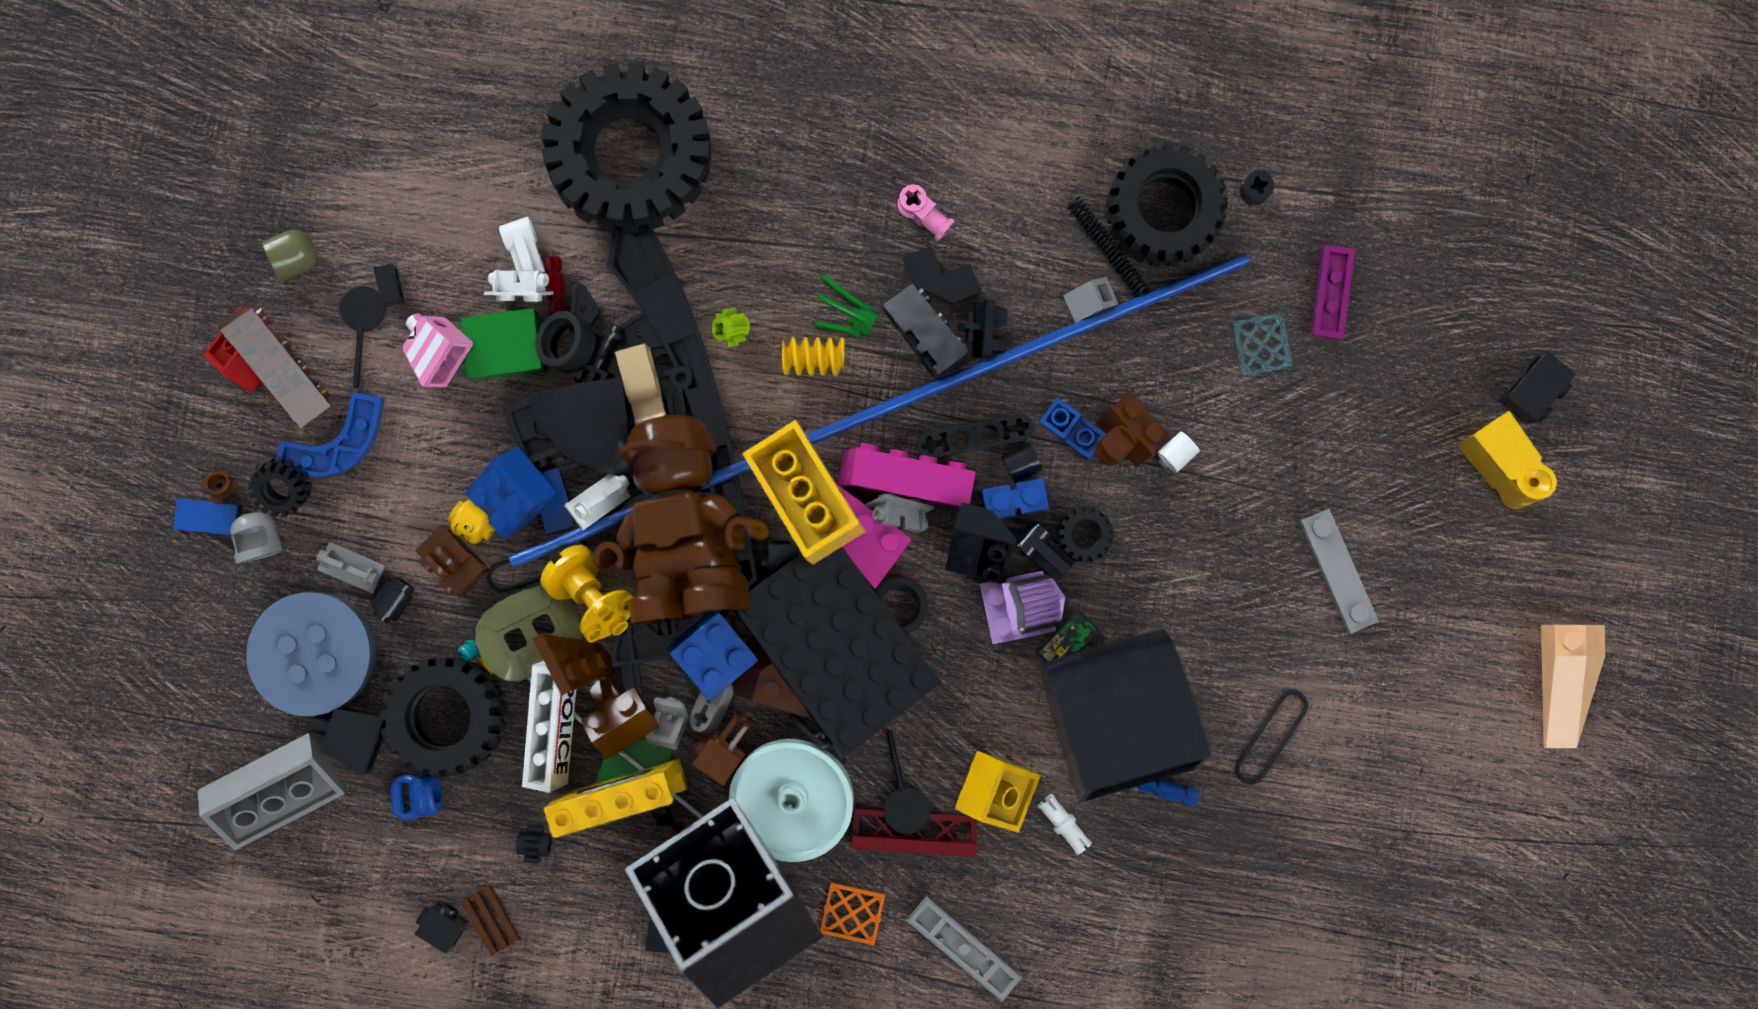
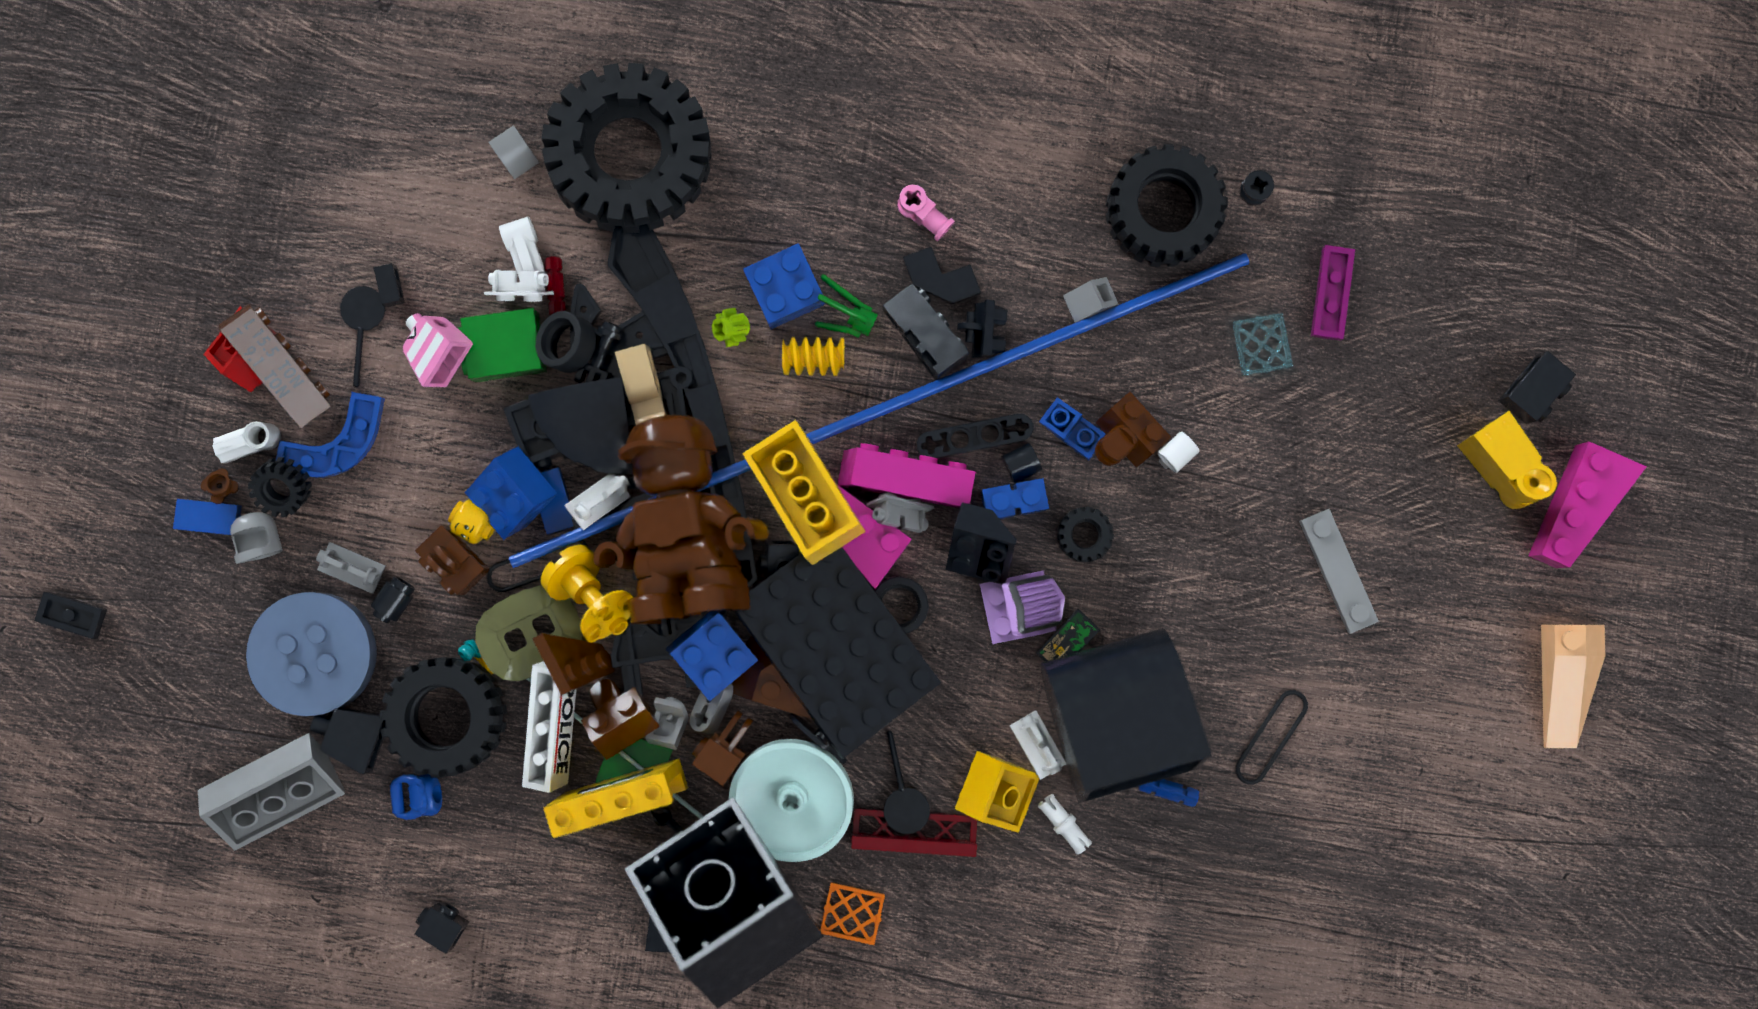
olive helmet [262,229,317,284] -> none
reddish brown tile [461,884,520,956] -> none
black gear [516,824,552,864] -> none
light grey plate [907,895,1022,1002] -> none
black piece [1015,520,1075,581] -> none
black piece [1068,196,1151,297] -> none
none -> black plate [34,592,107,639]
none -> white piece [212,421,281,464]
none -> light grey brick [488,125,540,179]
none -> blue brick [743,243,826,330]
none -> white hinge [1009,710,1066,780]
none -> dark pink wedge [1528,442,1646,568]

